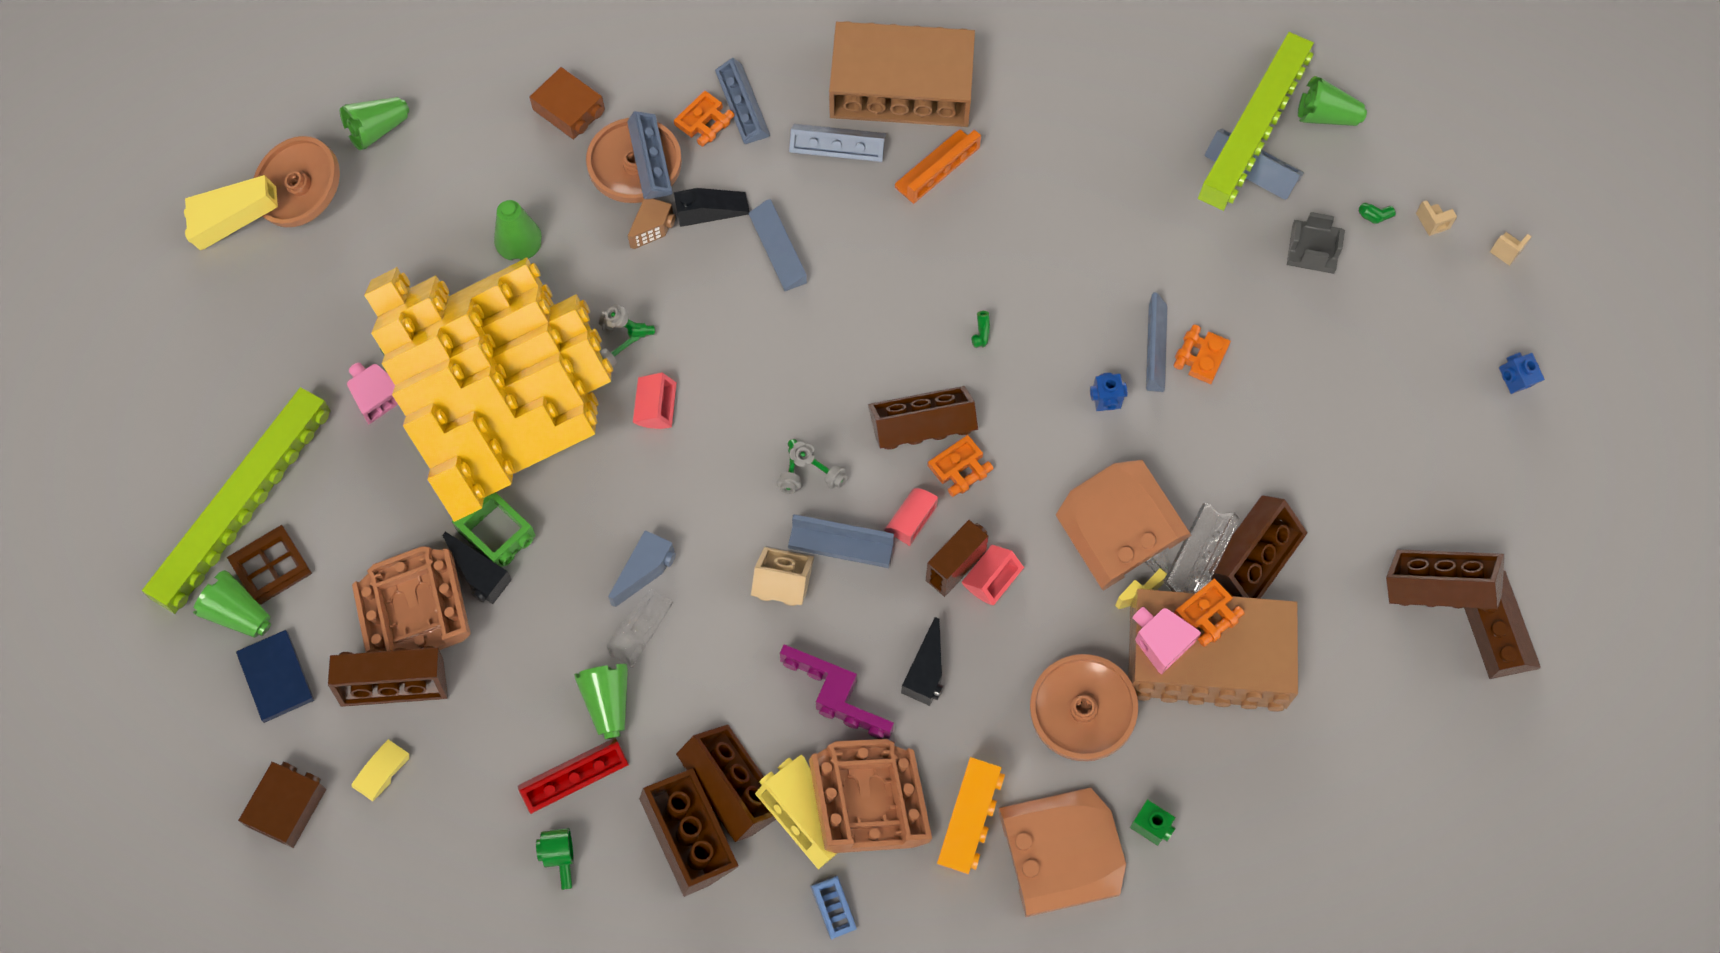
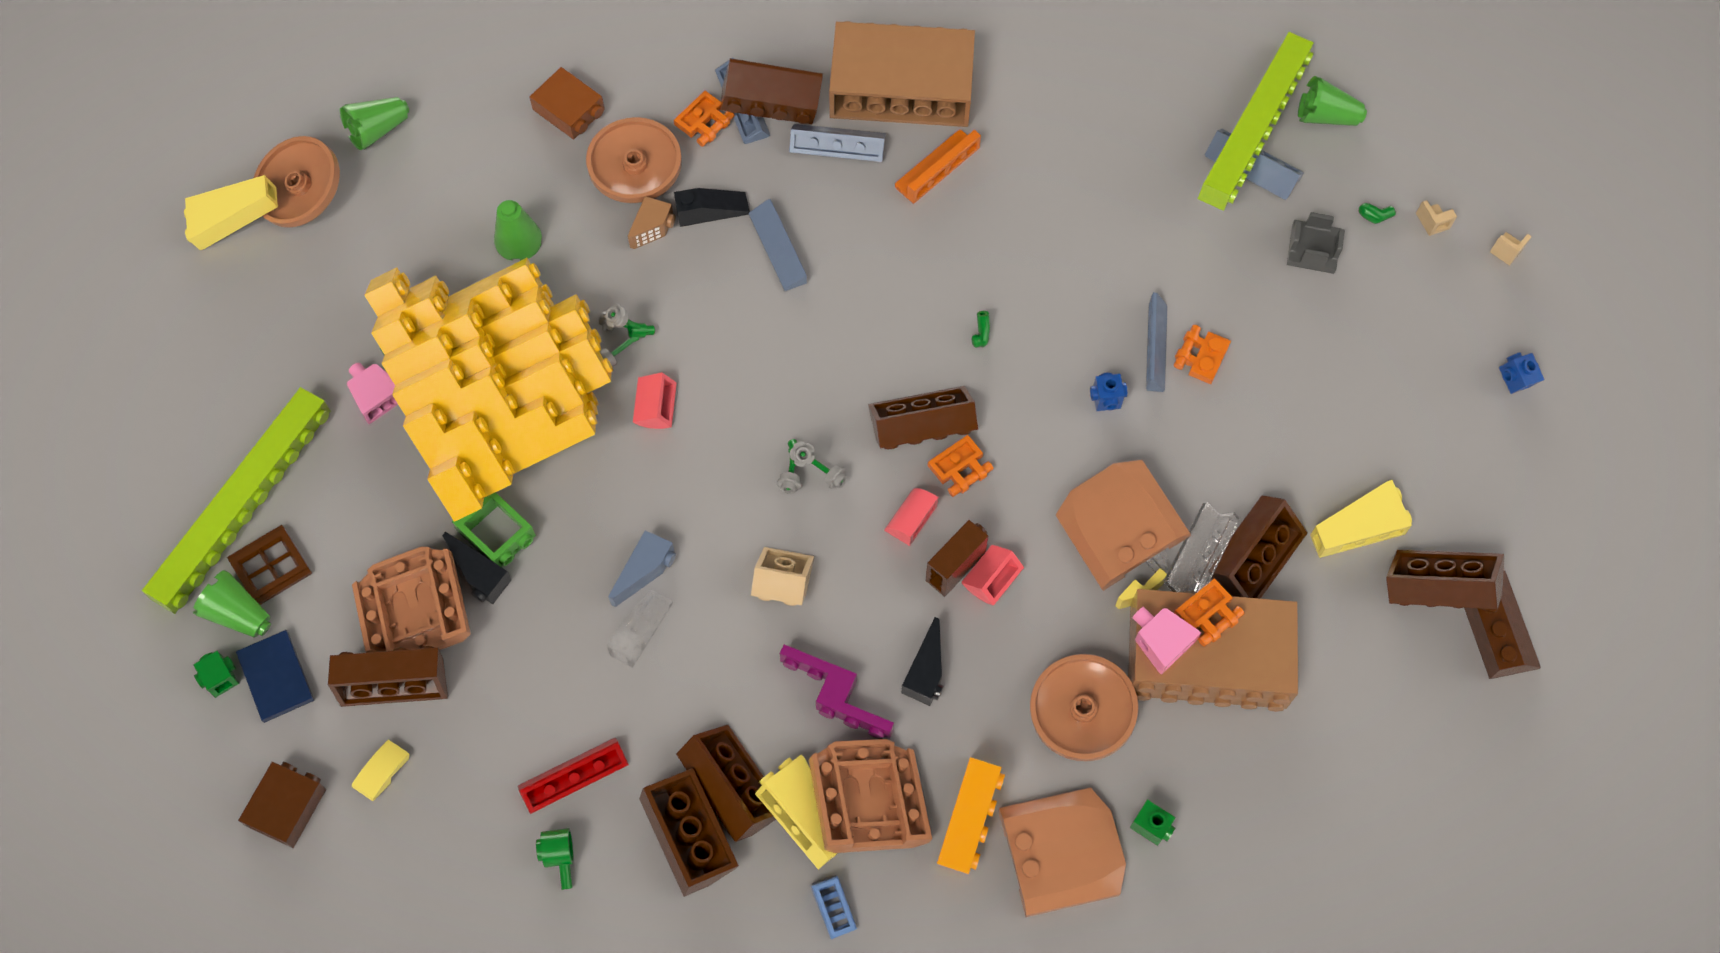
bright green cone [574,664,628,740] -> none
sand blue slope [627,111,673,199] -> none
sand blue panel [788,514,894,568] -> none
none -> green brick [193,651,239,698]
none -> reddish brown slope [721,58,823,125]
none -> light yellow slope [1310,480,1412,558]

